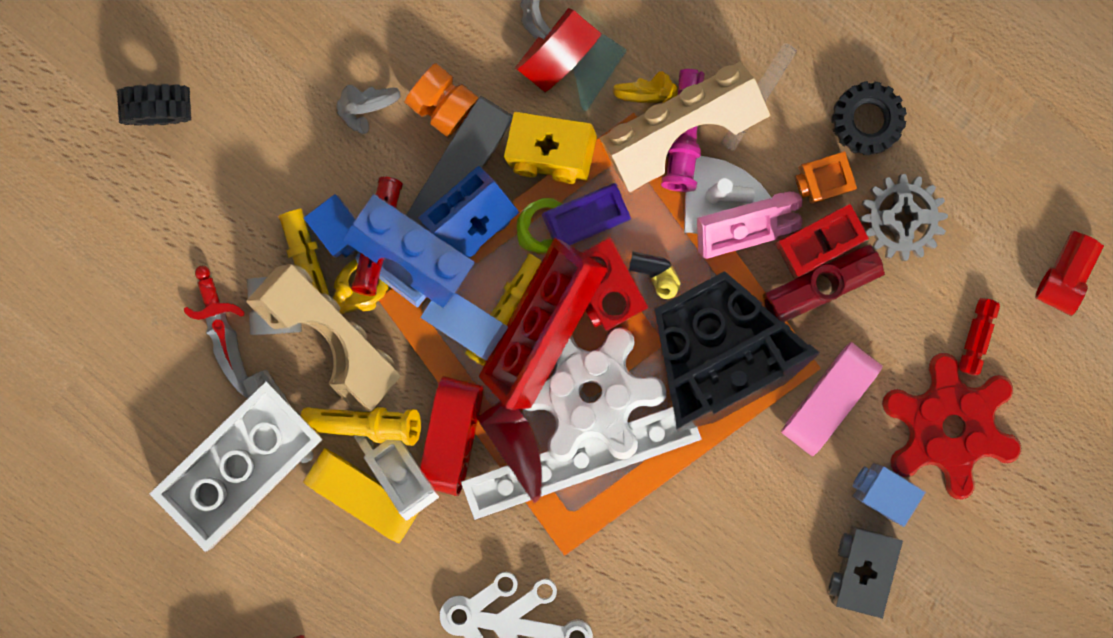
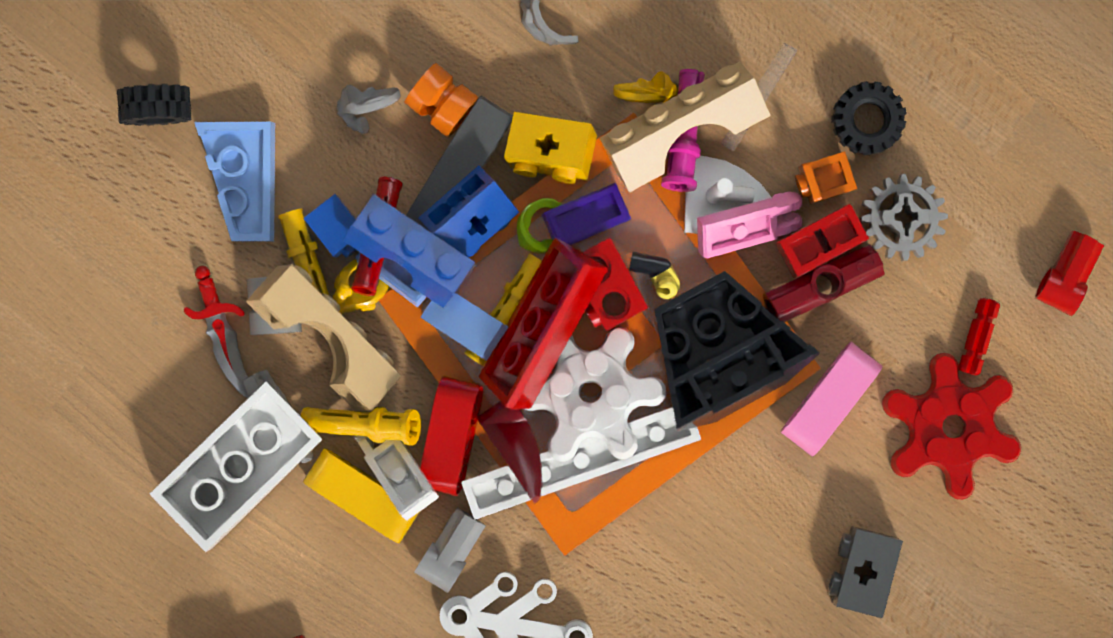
red slope [515,8,602,93] -> none
clear light blue tile [573,34,627,112] -> none
medium blue brick [852,463,926,527] -> none
none -> light blue wing [194,121,275,242]
none -> light grey piece [414,507,486,593]

